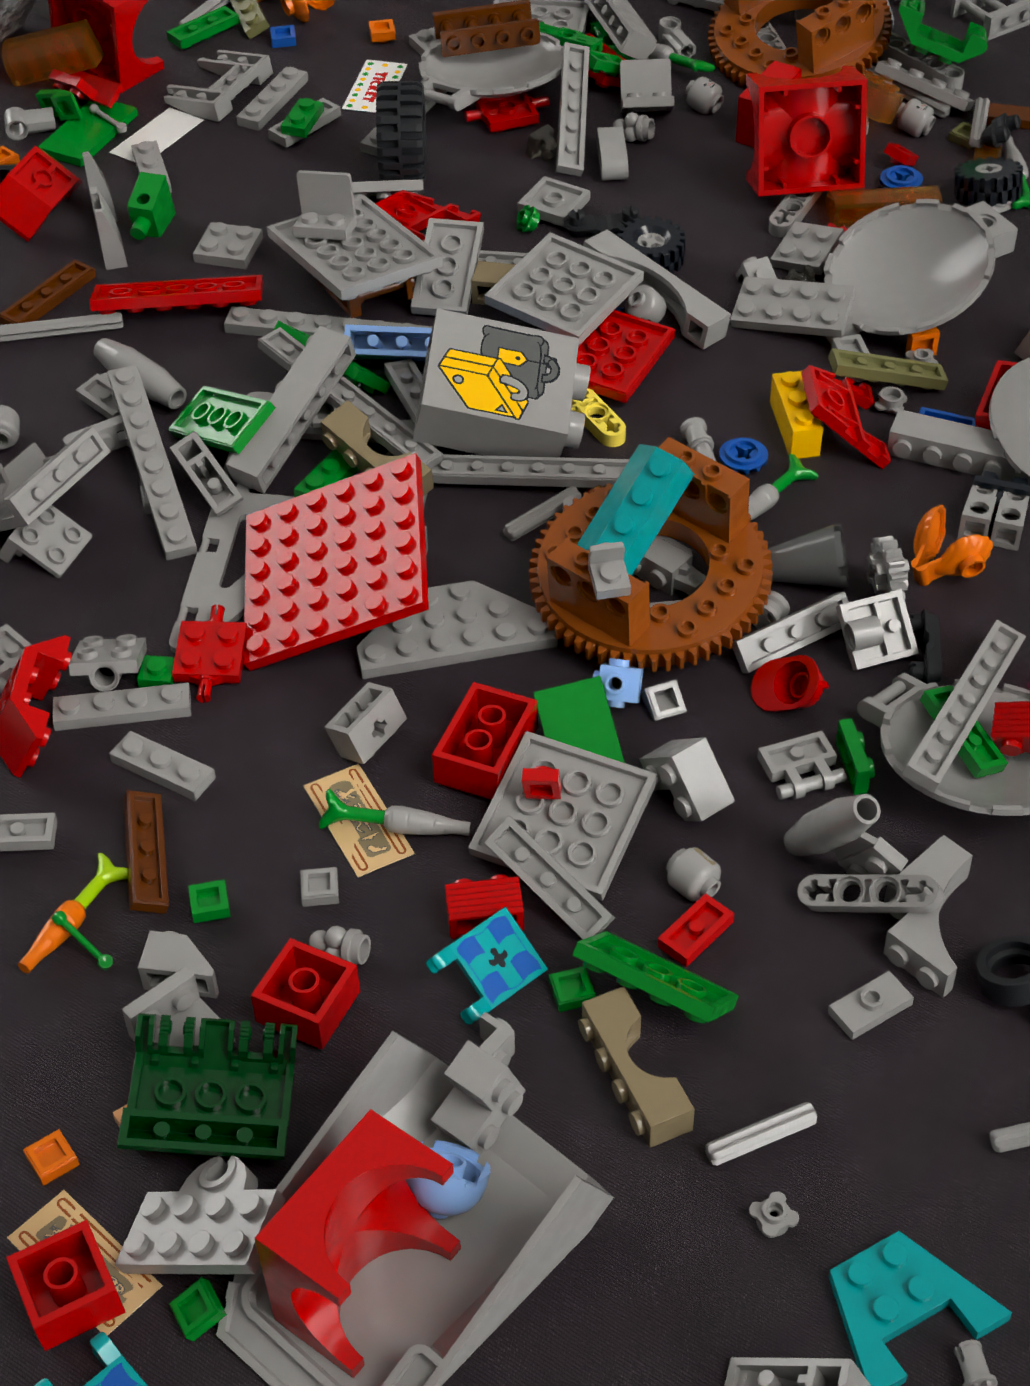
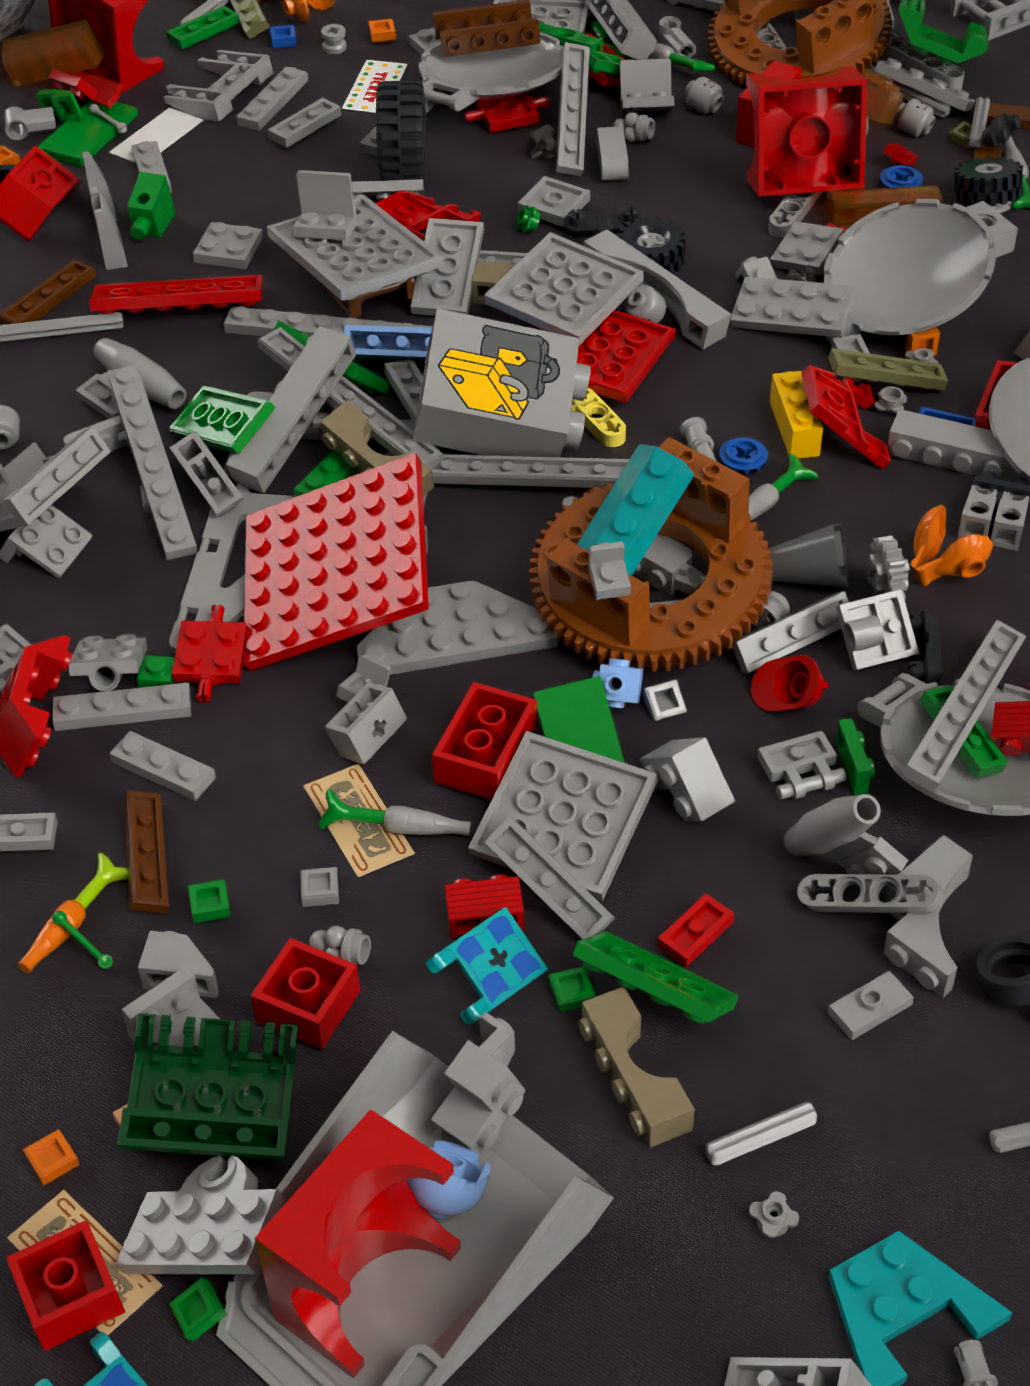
green plate [281,98,324,138] -> none
light grey axle [503,486,582,541] -> none
red plate [522,766,562,799] -> none
light grey head [666,847,721,902] -> none
none -> light grey wheel [321,24,347,54]
none -> light grey bracket [336,654,391,702]

